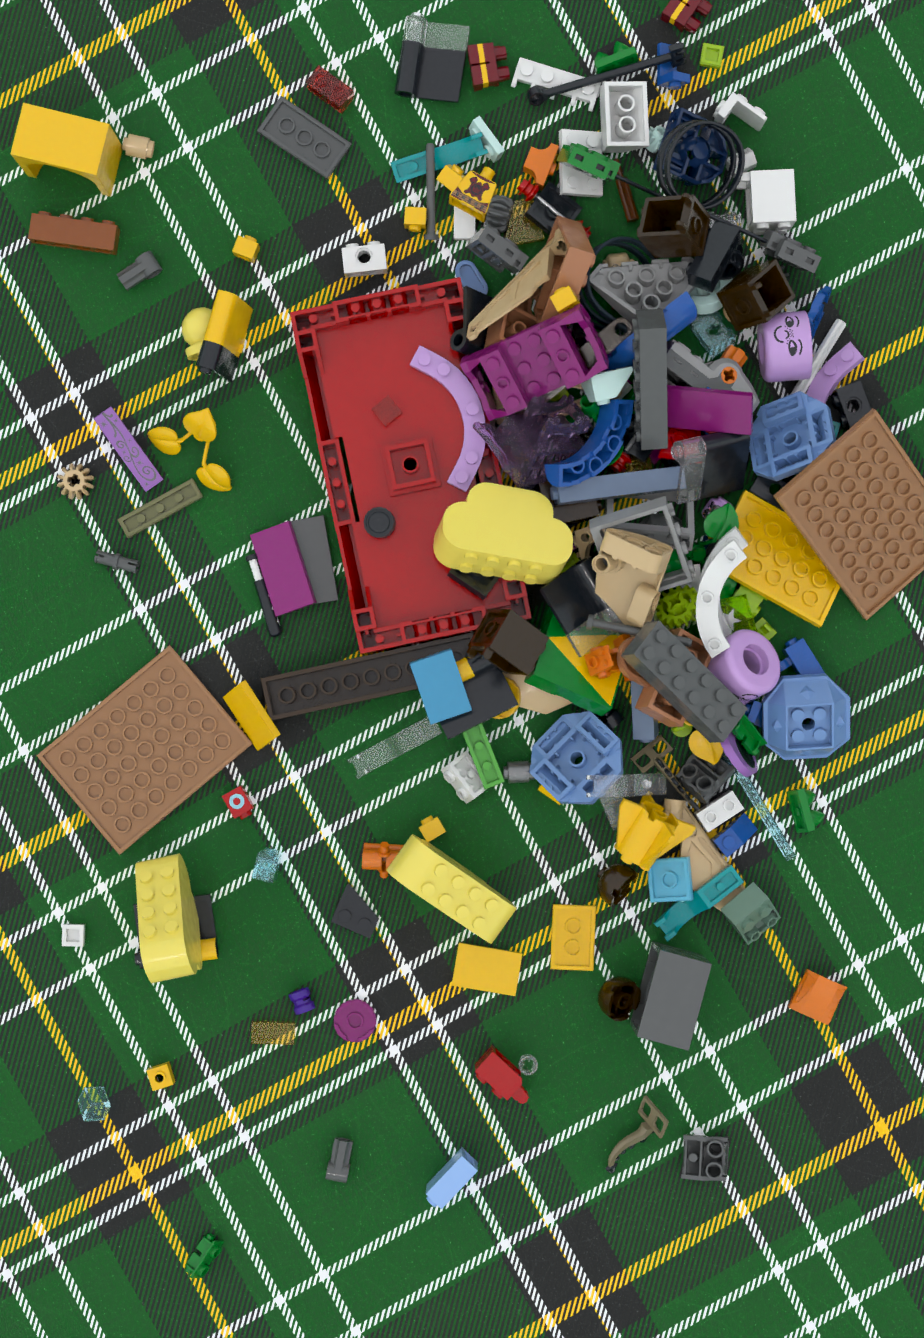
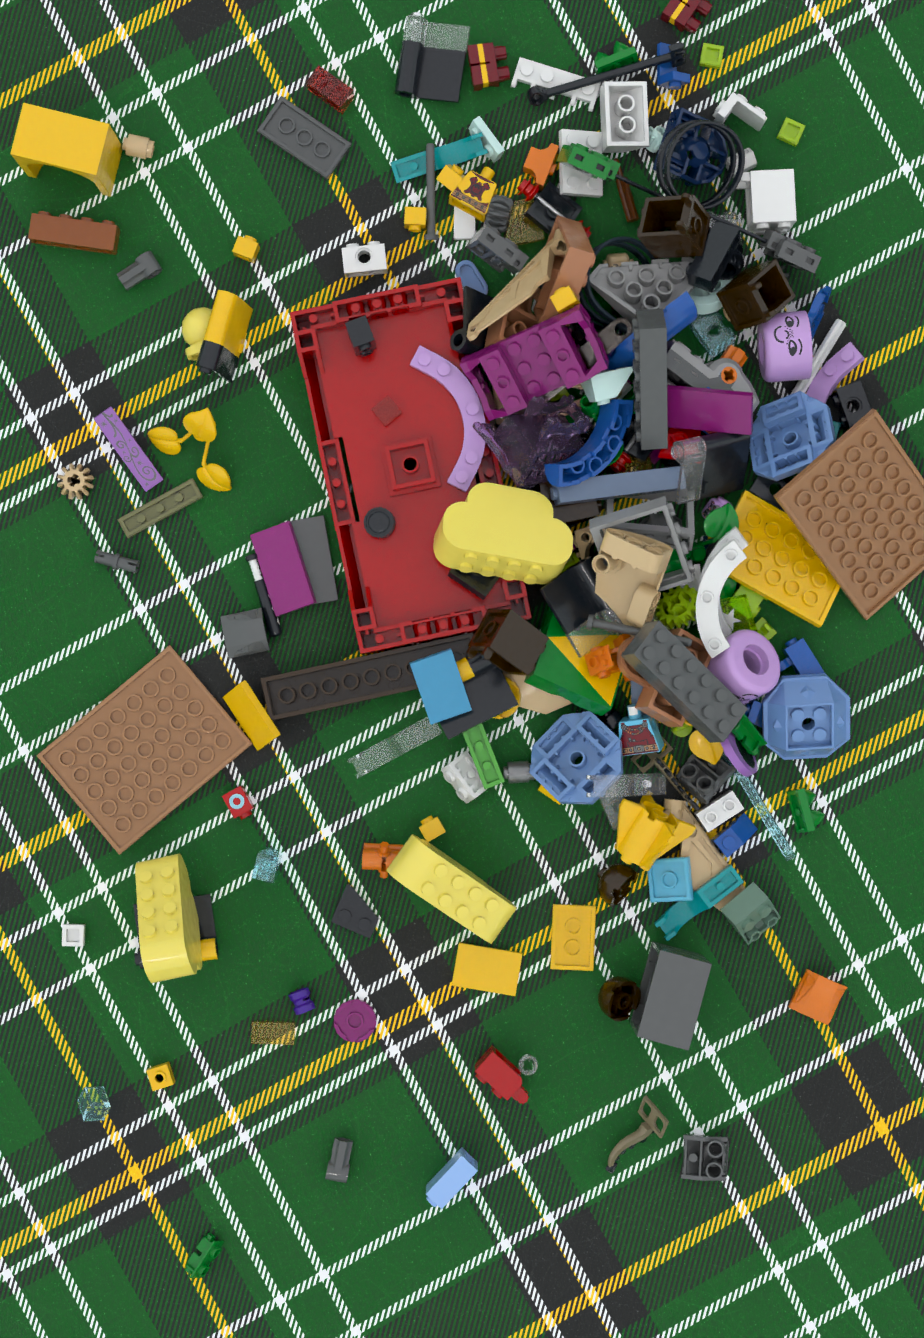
none -> dark grey slope [220,608,270,659]
none -> black brick [345,315,377,357]
none -> torso [619,704,664,756]
none -> lime tile [777,117,805,147]

